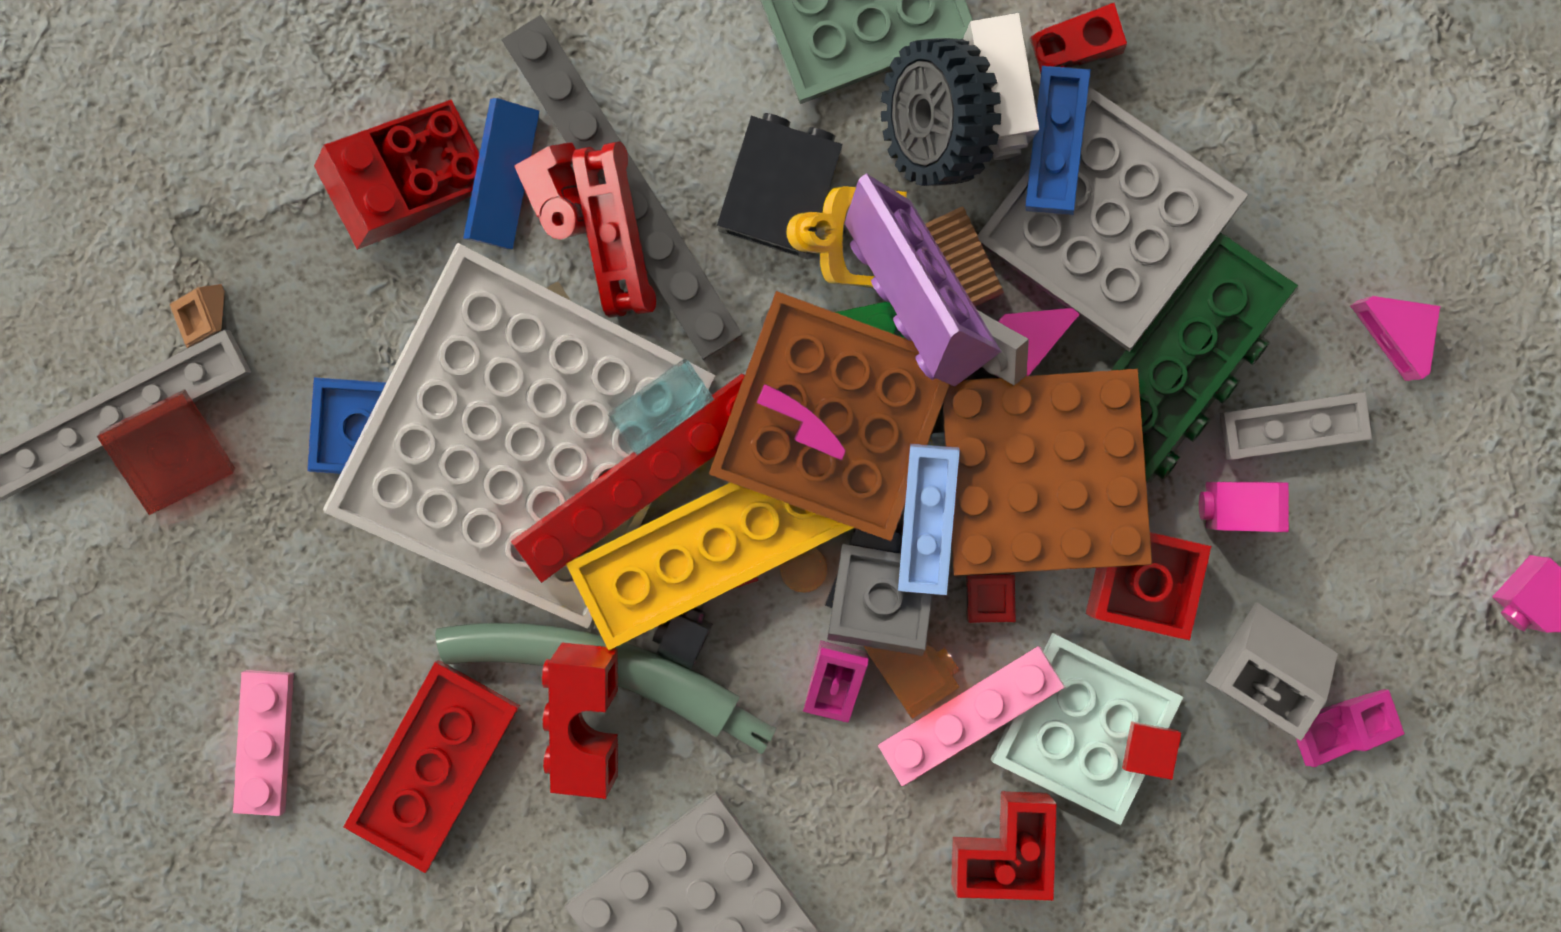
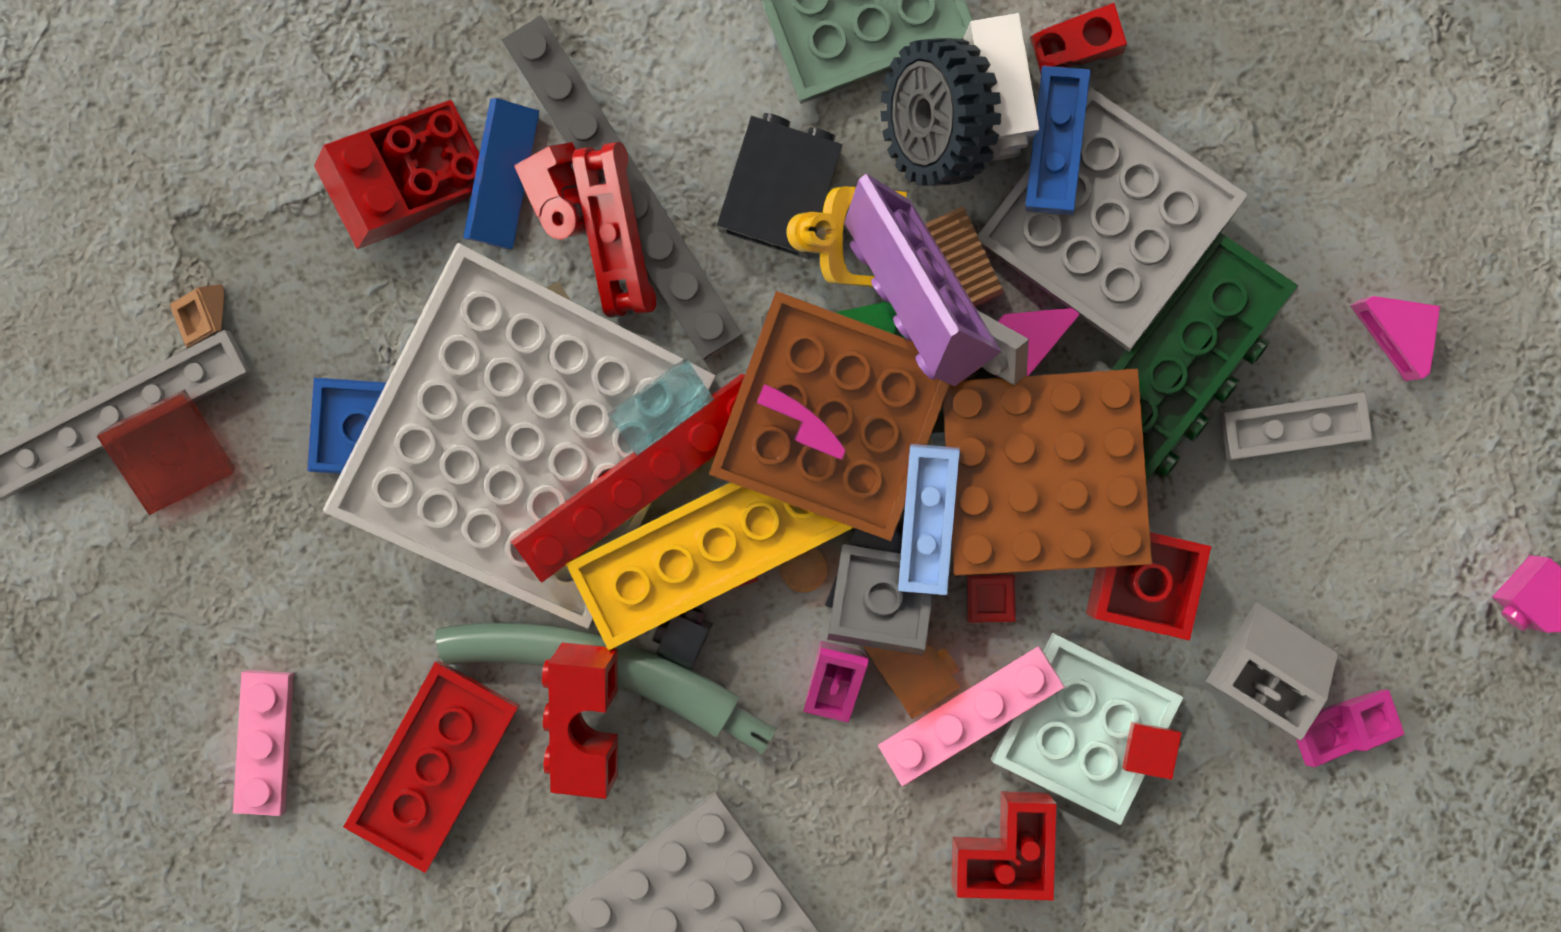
dark pink slope [1199,482,1289,532] -> none

